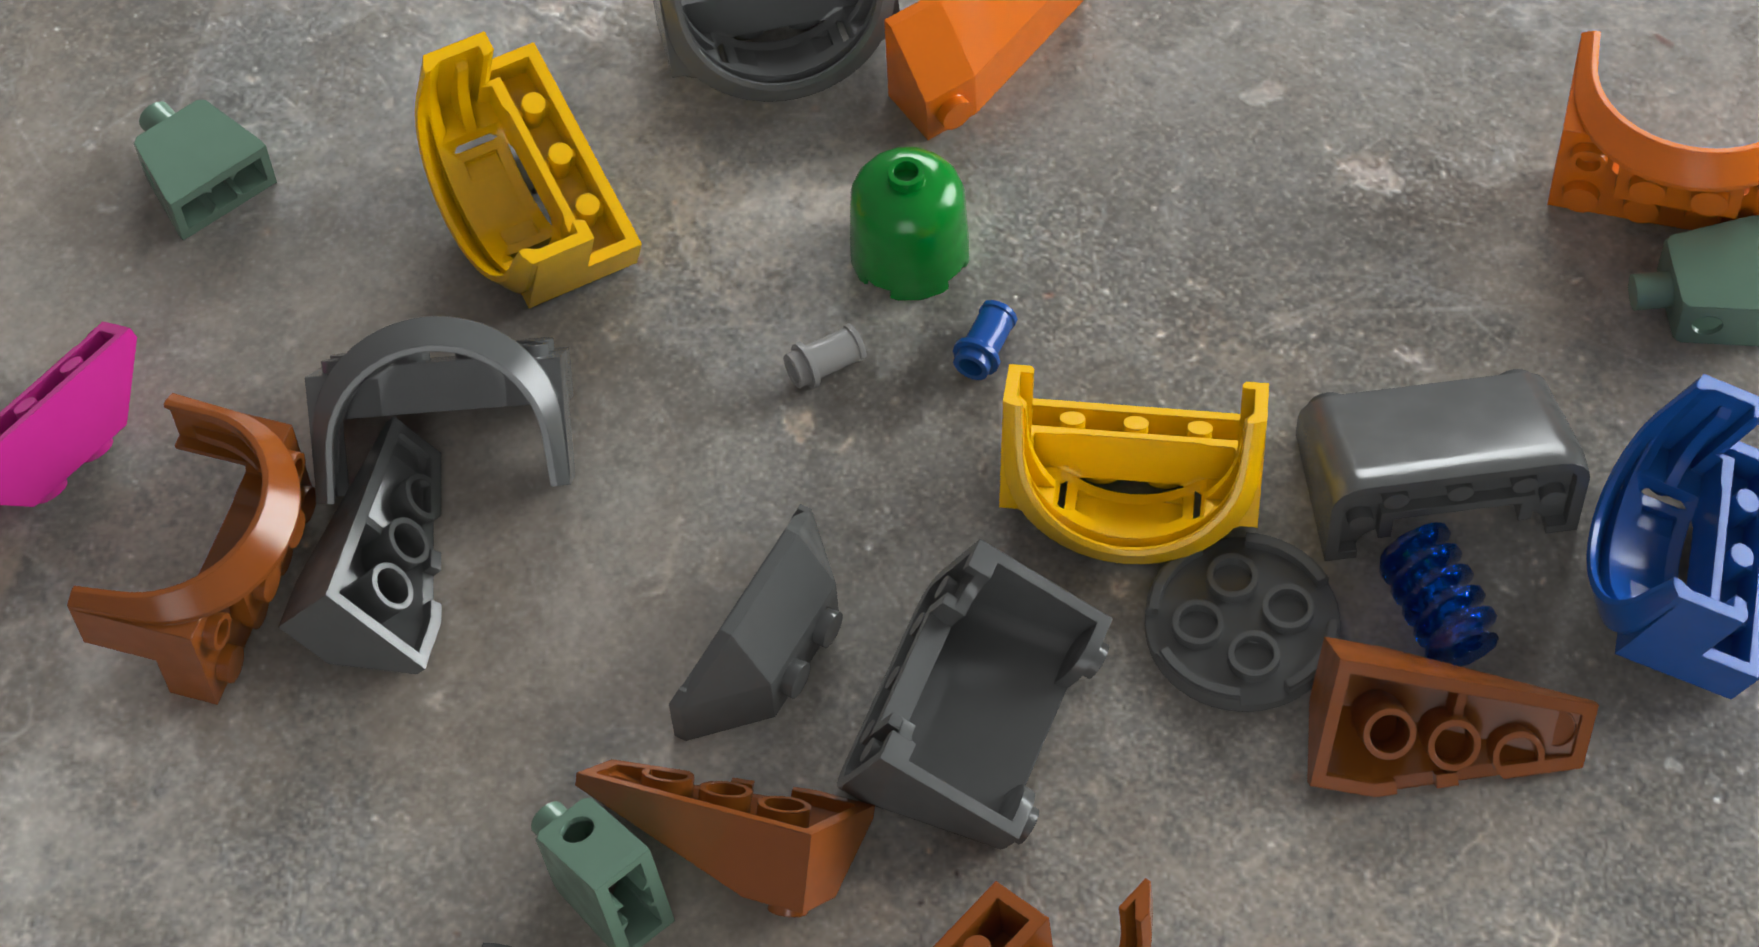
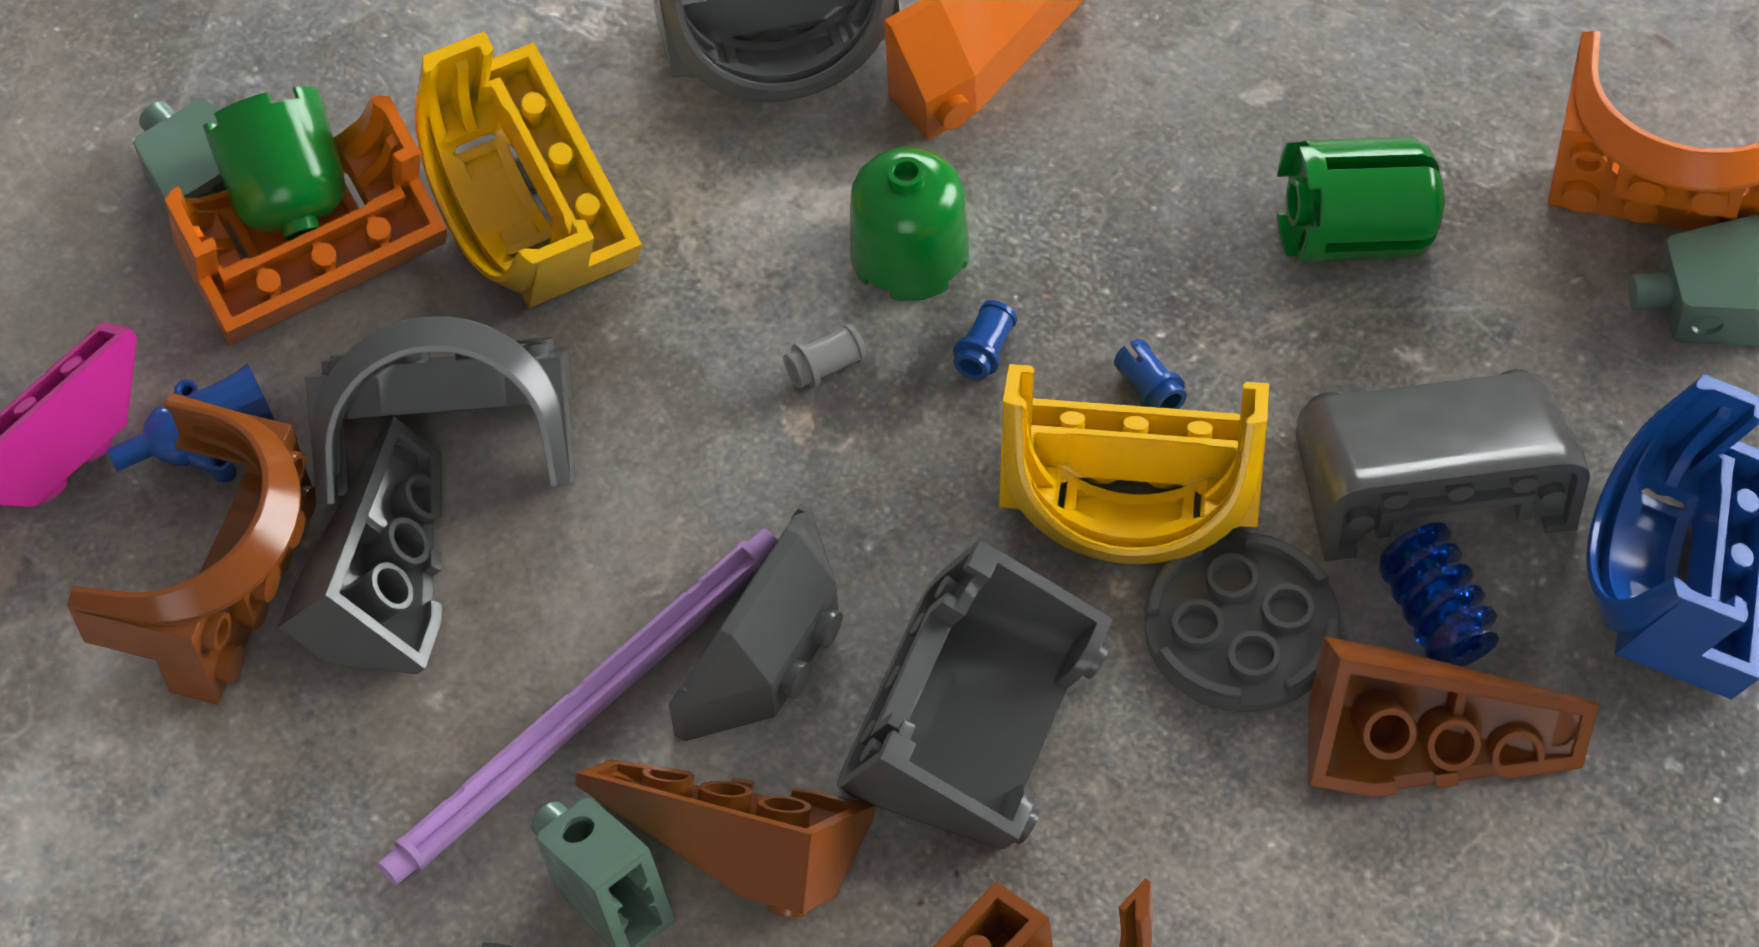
none -> blue piece [107,363,275,483]
none -> orange piece [165,95,447,346]
none -> green cylinder [203,86,346,240]
none -> lavender piece [377,528,777,886]
none -> blue pin [1114,339,1187,409]
none -> green cylinder [1277,137,1445,262]

